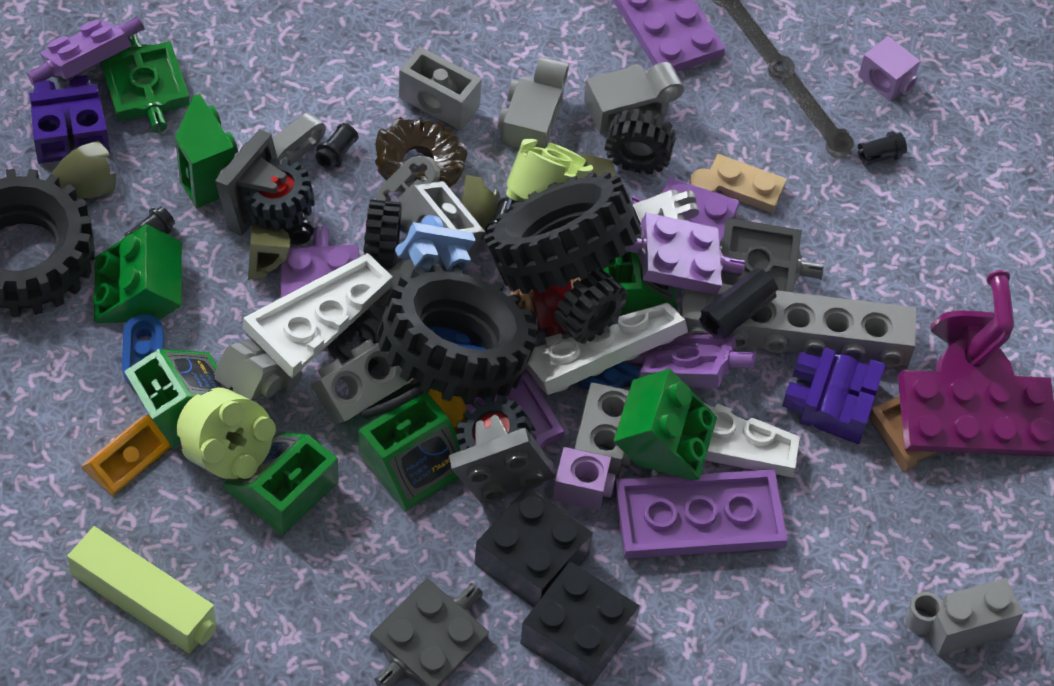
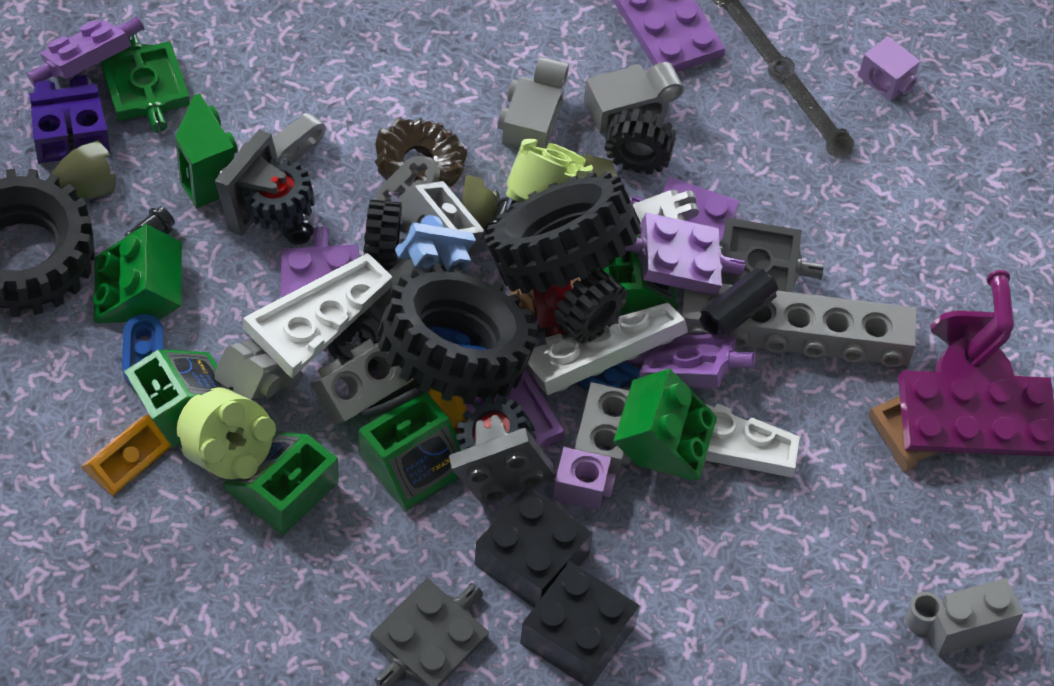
yellowish green brick [67,526,216,654] -> none
olive brick [248,222,290,280] -> none
black pin [315,123,359,169] -> none
light grey brick [399,46,482,131] -> none
medium lavender plate [614,469,788,559] -> none
tan hinge [689,154,787,213] -> none
dark purple hips [782,347,886,444] -> none
black pin [857,131,907,166] -> none

